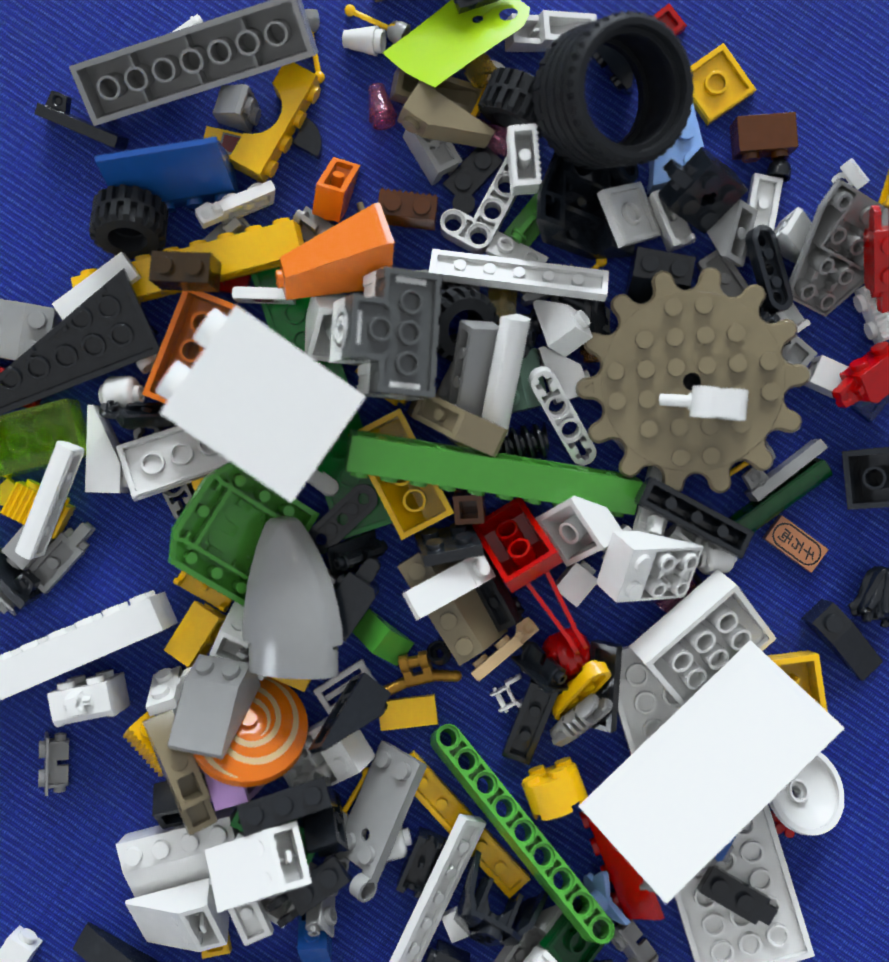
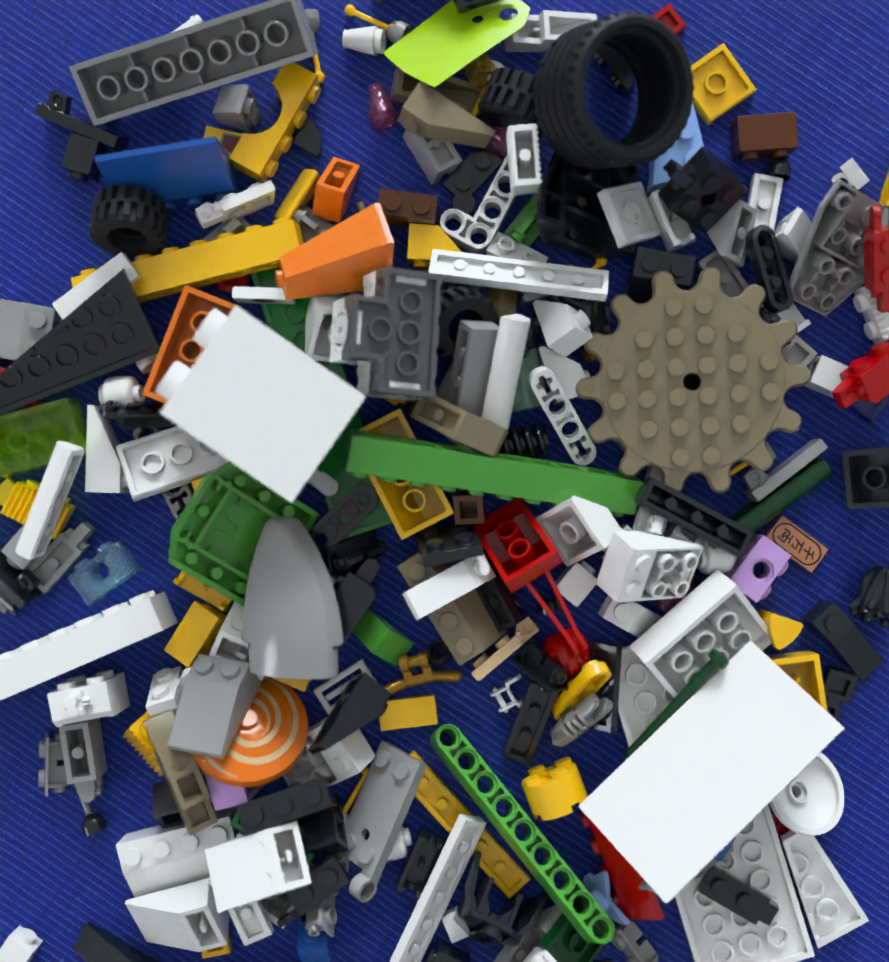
dark brown brick [149,251,222,292] -> none
white beam [659,386,749,421] -> none
none -> light grey hinge [59,718,108,803]
none -> black brick [61,133,108,184]
none -> clear light blue brick [67,541,143,606]
none -> black hinge [74,783,107,837]
none -> yellow slope [274,169,320,221]
none -> yellow slope [407,223,461,270]
none -> black tile [536,597,565,615]
none -> white slope [598,595,662,637]
none -> dark green bar [625,649,730,758]
none -> lavender brick [725,534,792,603]
none -> yellow tile [759,609,803,650]
none -> white wing [780,830,869,949]
none -> black plate [823,665,859,720]

